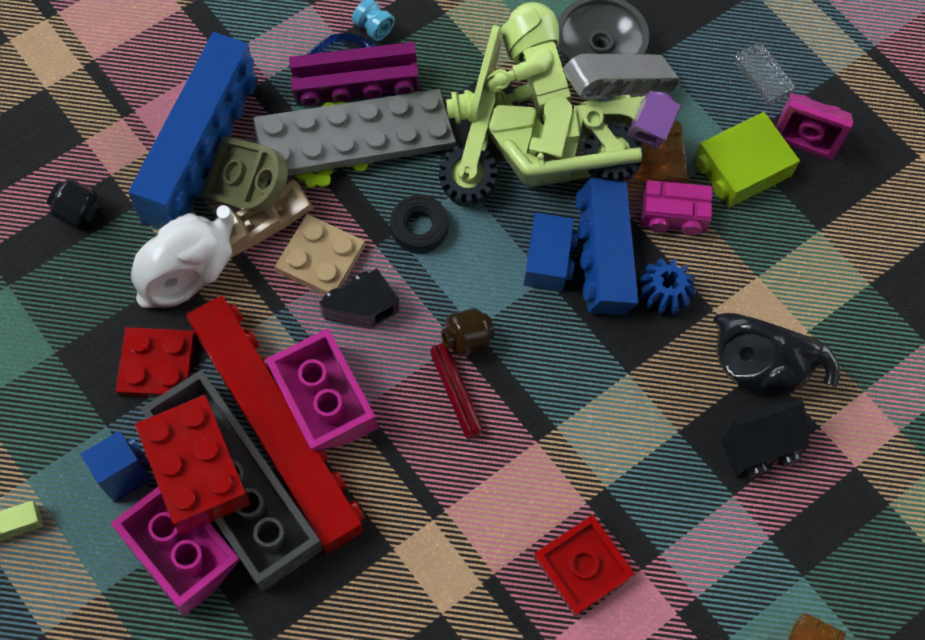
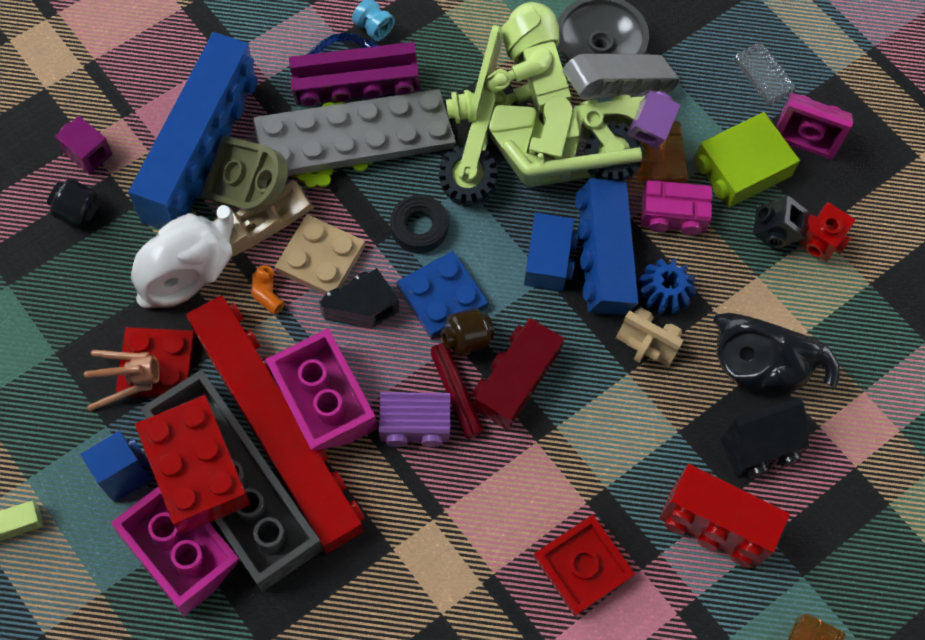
none -> magenta brick [55,115,113,175]
none -> nougat plant [84,350,160,411]
none -> orange arm [251,265,285,315]
none -> medium lavender brick [379,392,450,447]
none -> blue plate [396,251,488,339]
none -> dark red brick [472,318,565,431]
none -> tan hips [616,307,684,367]
none -> red brick [658,463,790,568]
none -> black brick [753,195,809,249]
none -> red brick [799,202,856,262]

